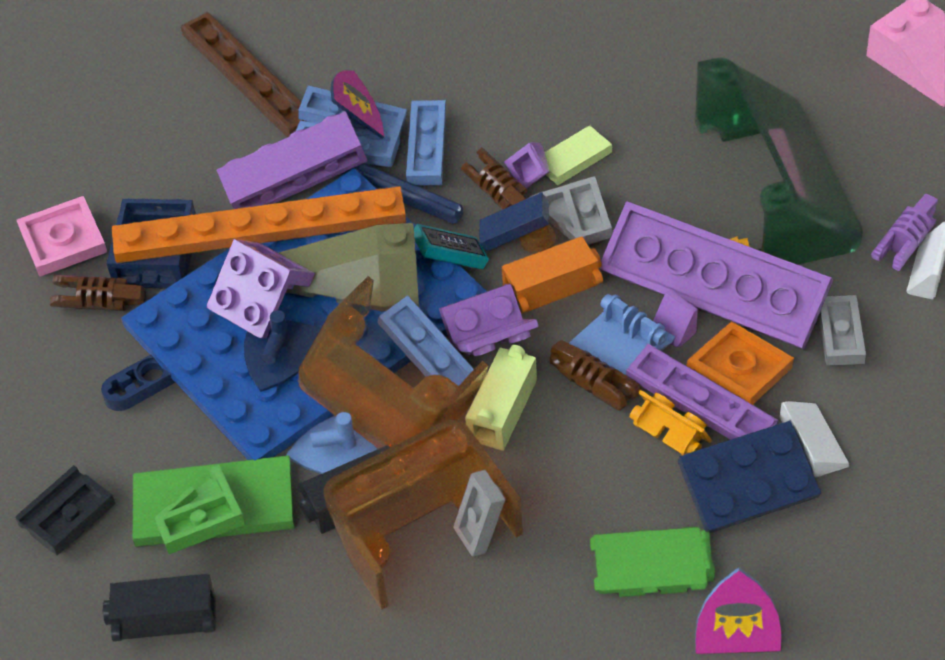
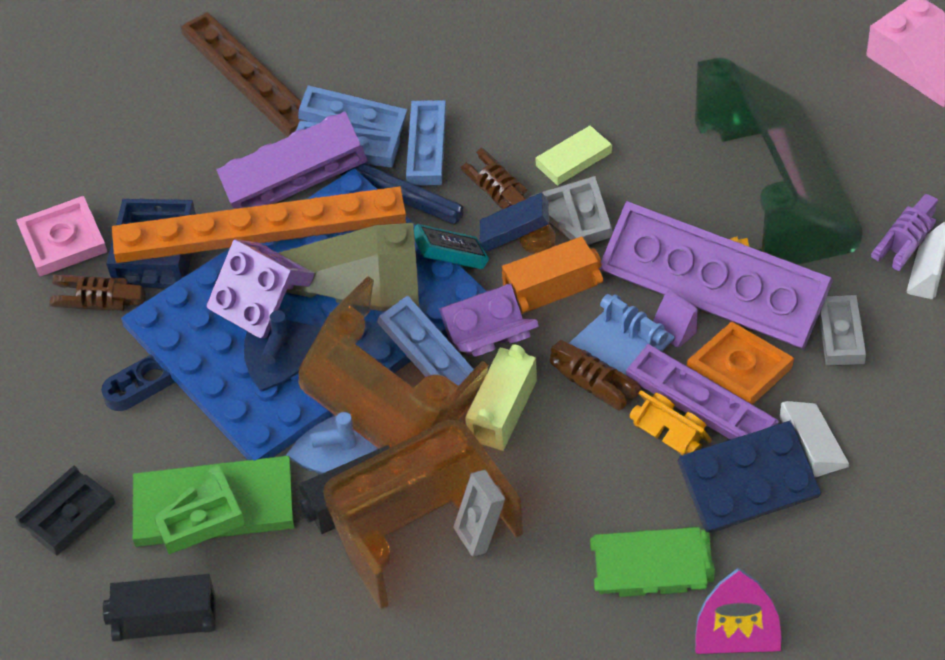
dark pink shield [331,70,385,139] -> none
medium lavender slope [504,142,550,189] -> none

